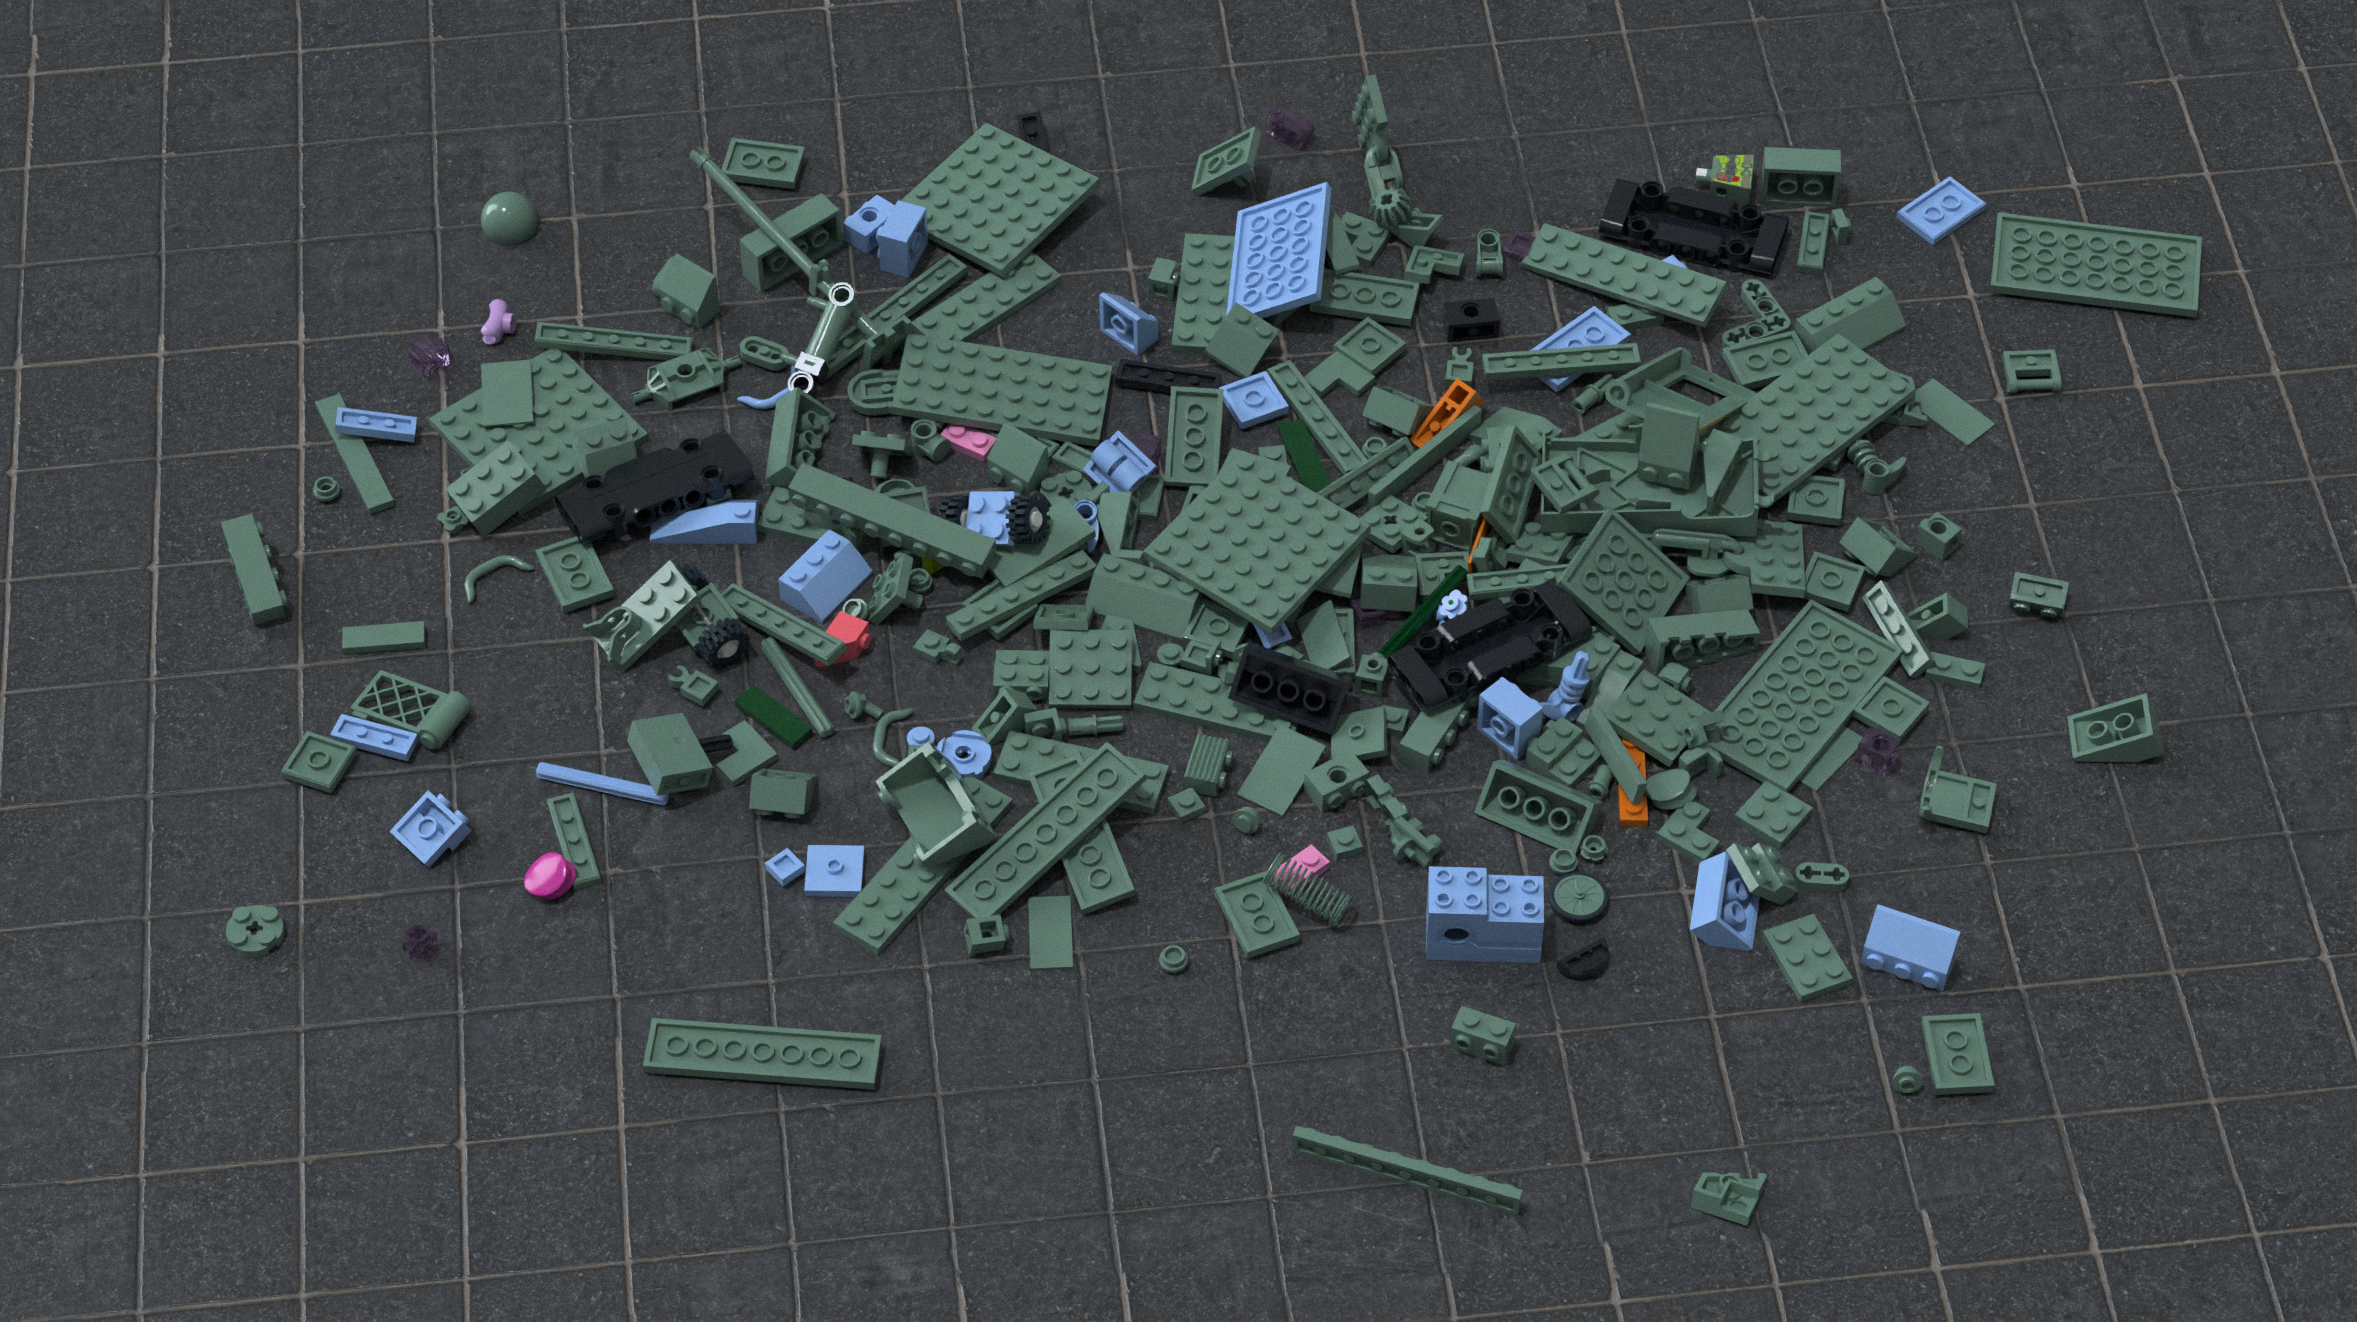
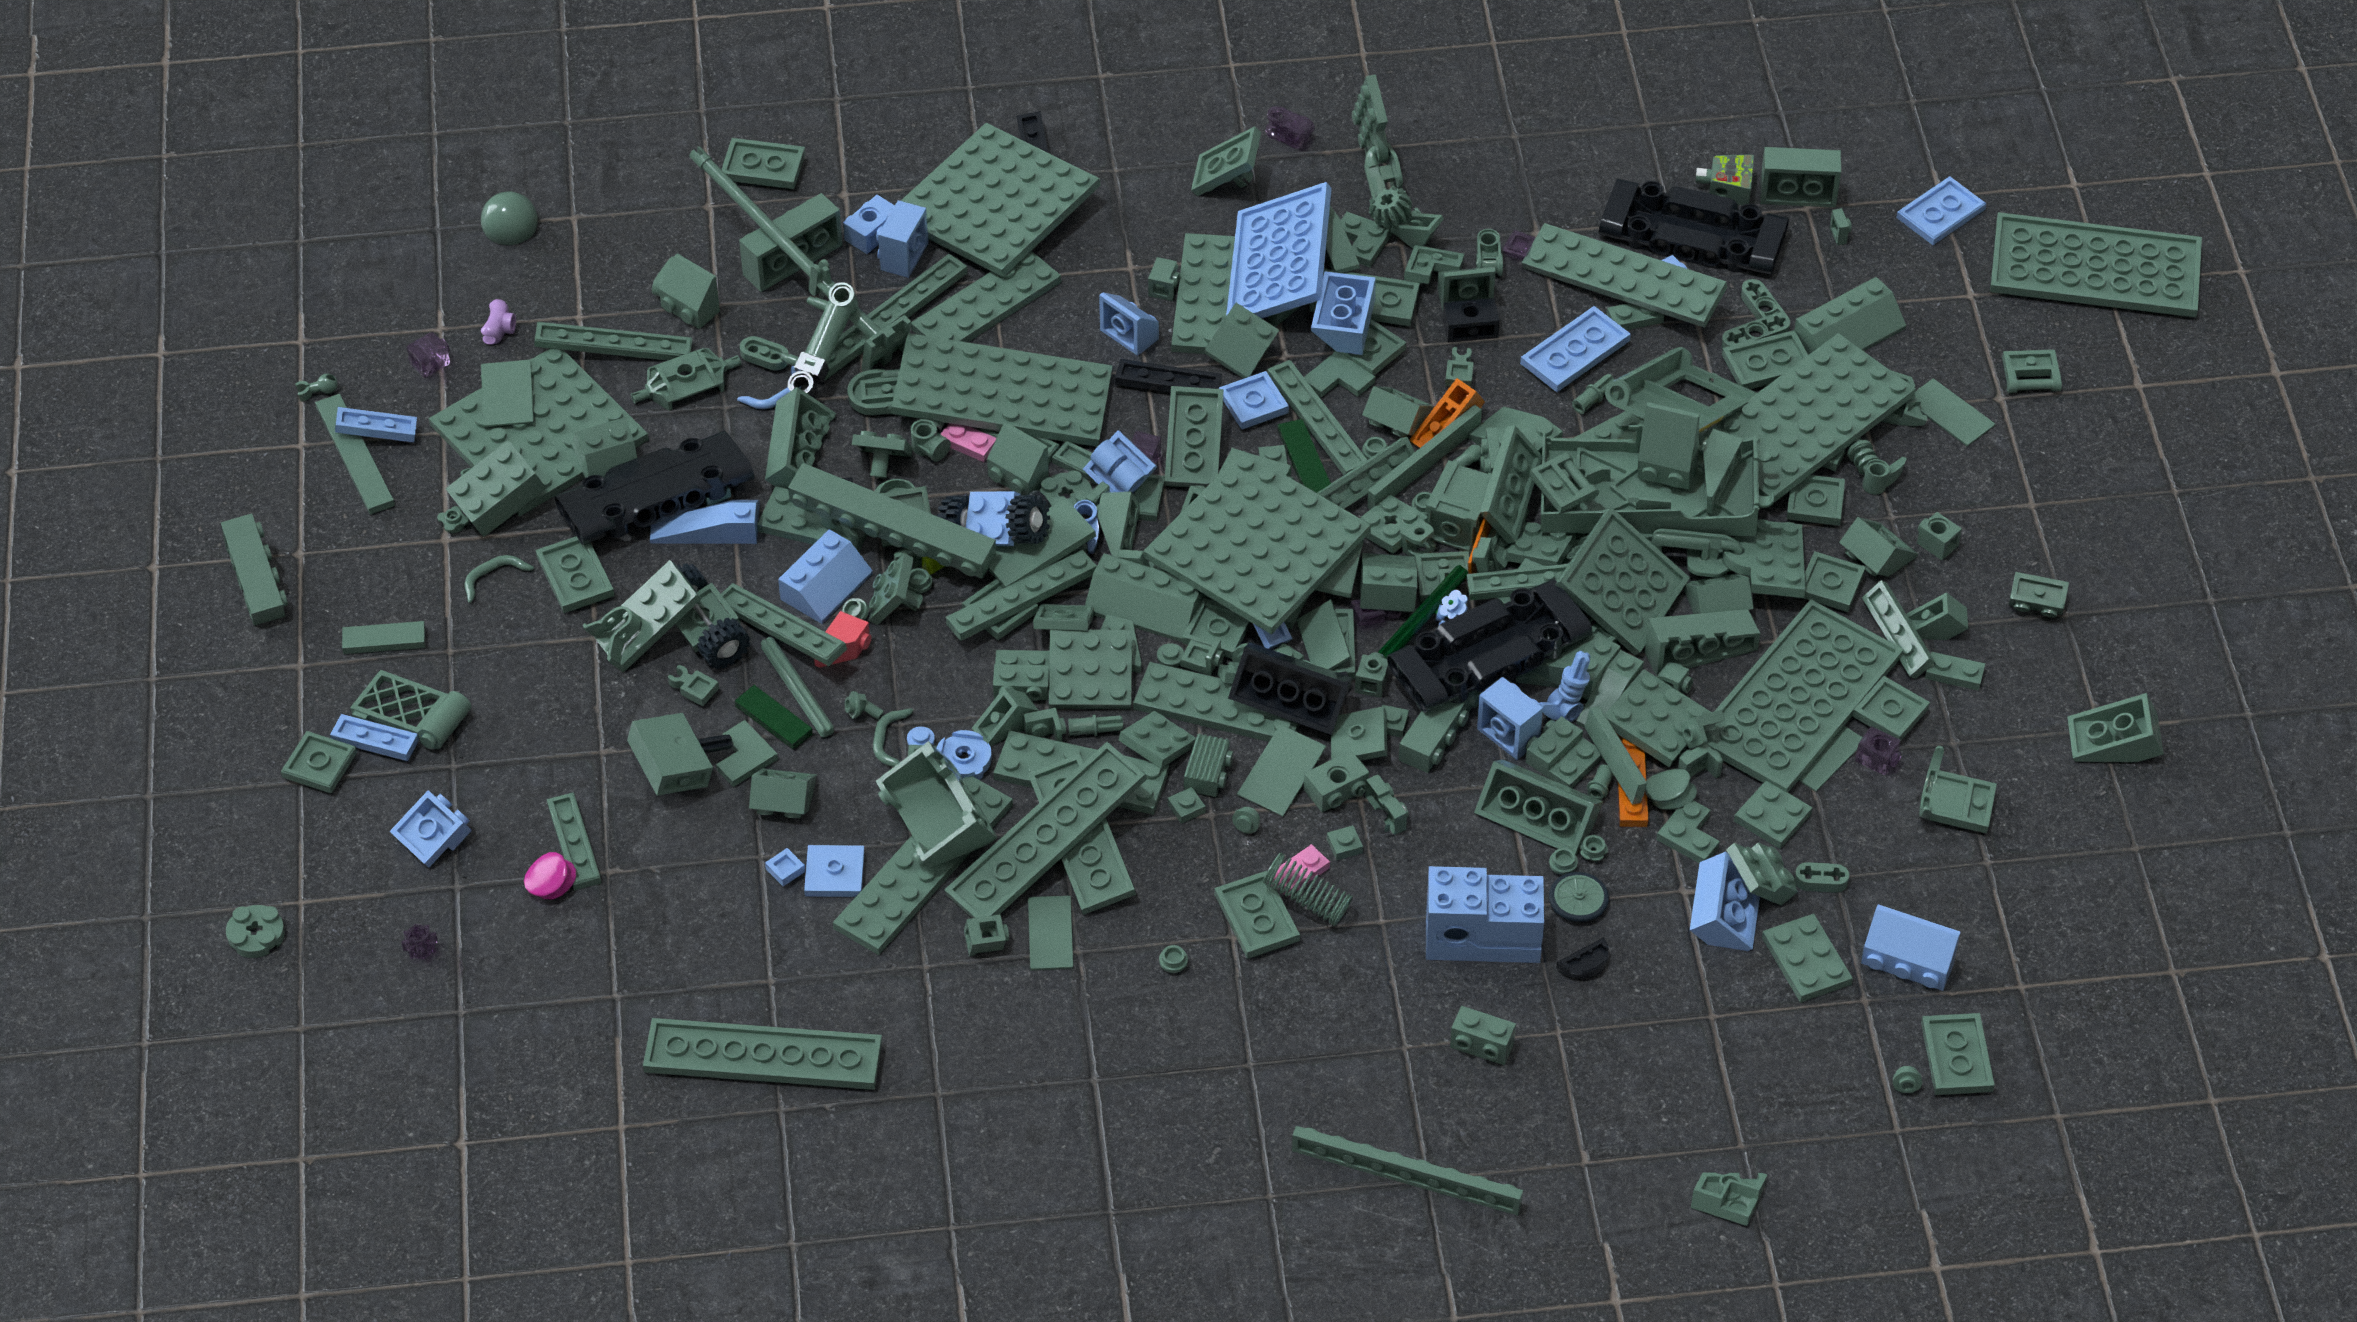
sand green plate [313,476,340,501] -> none
light blue axle [536,762,669,805] -> none
sand green plate [912,629,962,666] -> none
sand green hips [1391,816,1442,869] -> none
sand green plate [1482,343,1641,380] -> none
sand green tile [1796,211,1830,275] -> none
none -> sand green arm [295,374,338,401]
none -> sand green plate [1119,711,1196,768]
none -> light blue slope [1311,271,1375,355]
none -> sand green slope [1437,267,1496,311]

